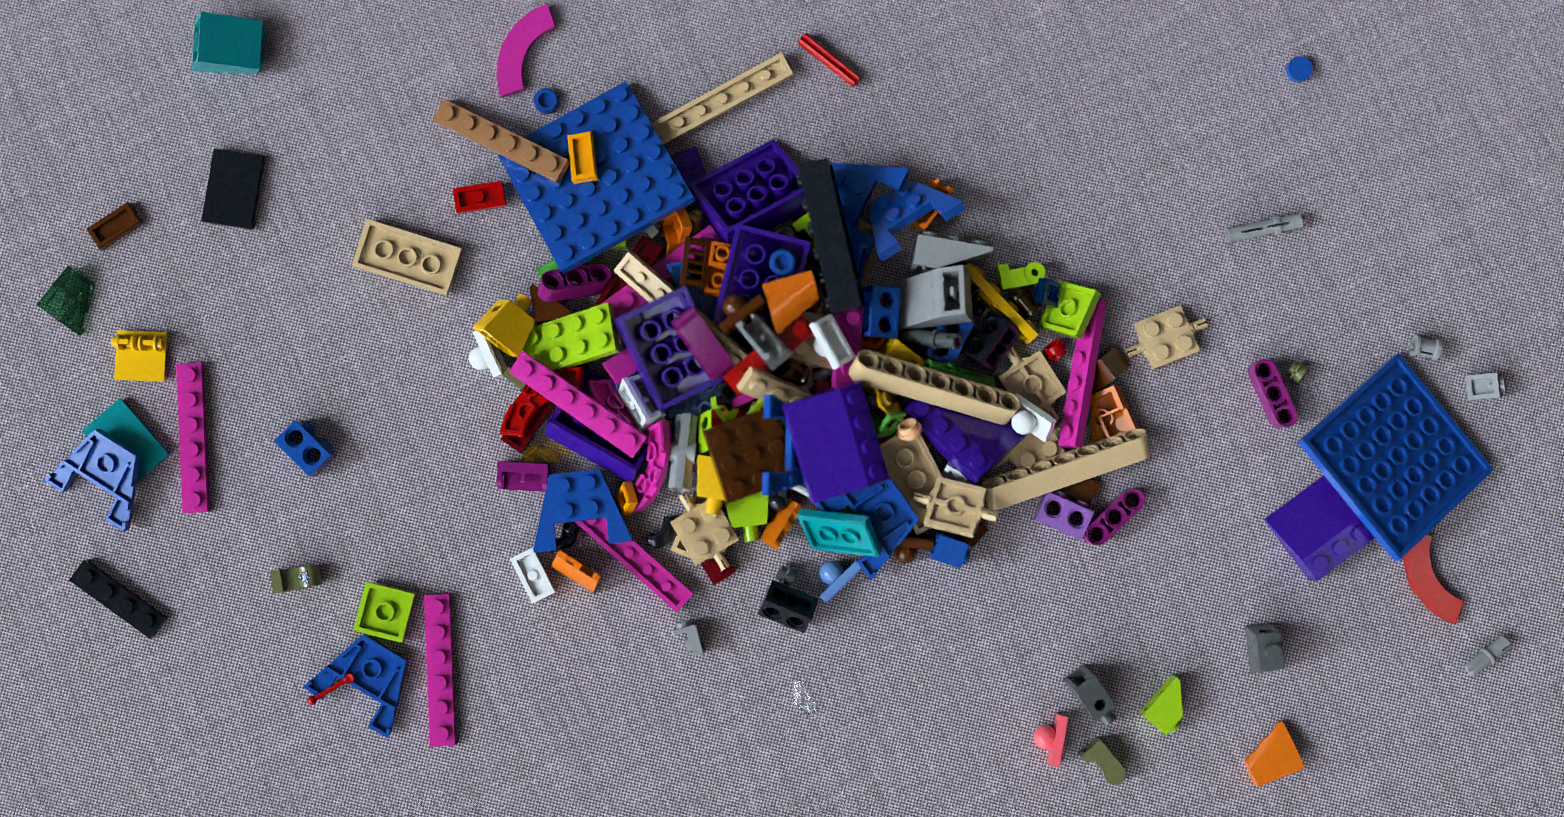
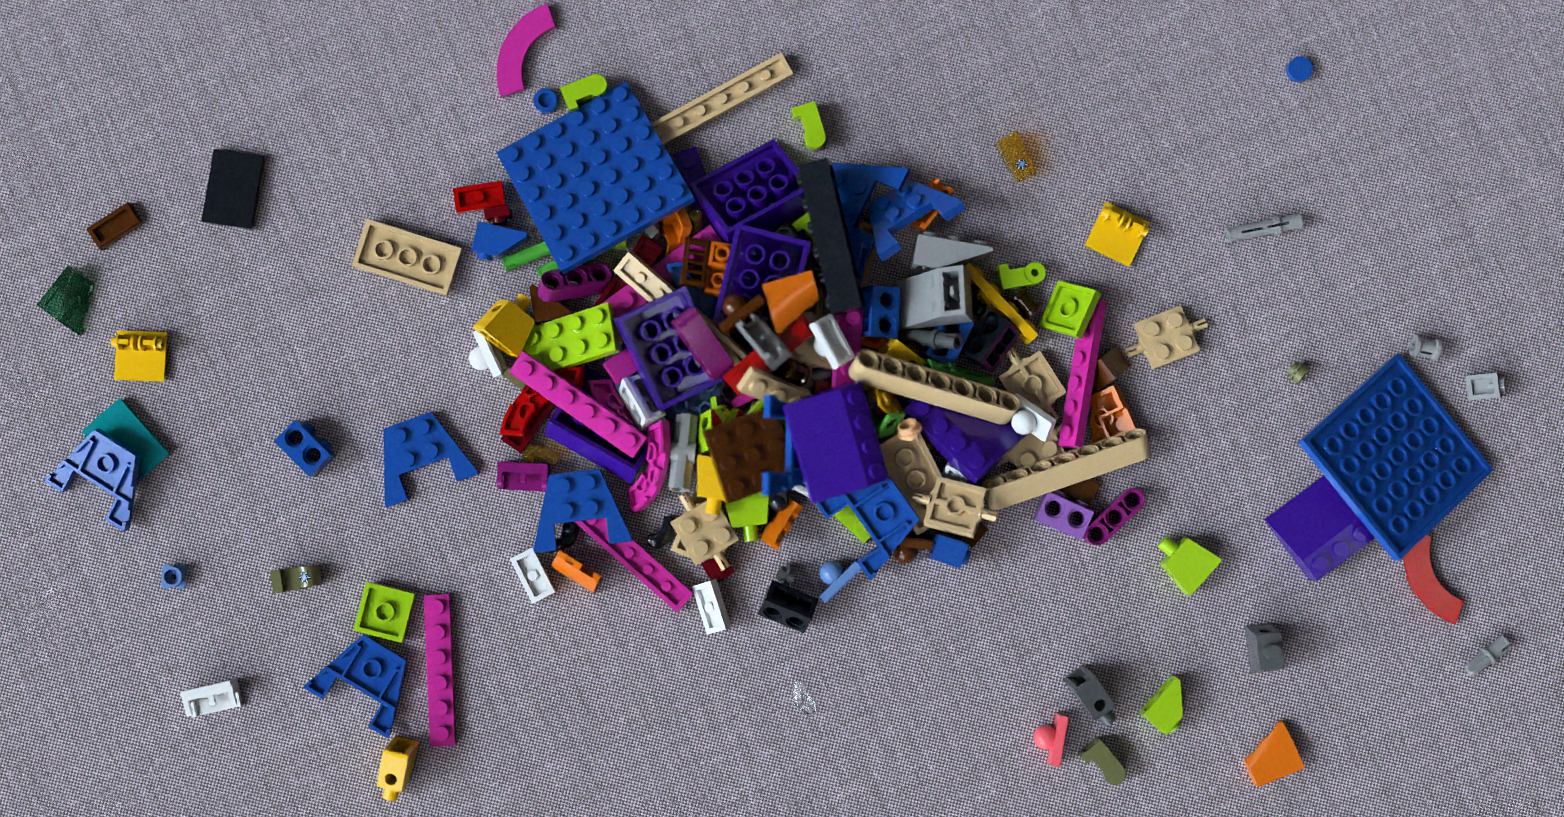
black plate [69,559,168,639] -> none
dark pink plate [176,362,210,513] -> none
teal slope [192,12,266,74] -> none
red hinge [307,673,355,705] -> none
medium nougat plate [432,99,570,184] -> none
light orange tile [567,131,598,184] -> none
light orange tile [616,481,638,516] -> none
light grey bracket [671,620,705,656] -> none
blue tile [769,249,795,275] -> none
teal tile [797,509,882,557] -> none
red axle [798,33,861,87] -> none
plate [1035,278,1061,308] -> none
red plate [1043,338,1067,361] -> none
magenta beam [1248,359,1298,428] -> none
none -> medium blue plate [161,564,188,589]
none -> white hinge [180,679,243,718]
none -> yellow torso [377,736,420,801]
none -> blue wing [383,412,479,507]
none -> blue slope [471,221,530,262]
none -> dark red plate [484,205,513,225]
none -> bright green pin [501,240,552,272]
none -> lime leg [560,74,609,113]
none -> white plate [692,579,732,634]
none -> lime leg [791,101,826,152]
none -> clear yellow leg [995,130,1036,183]
none -> yellow hinge [1084,202,1150,267]
none -> lime torso [1157,535,1222,596]

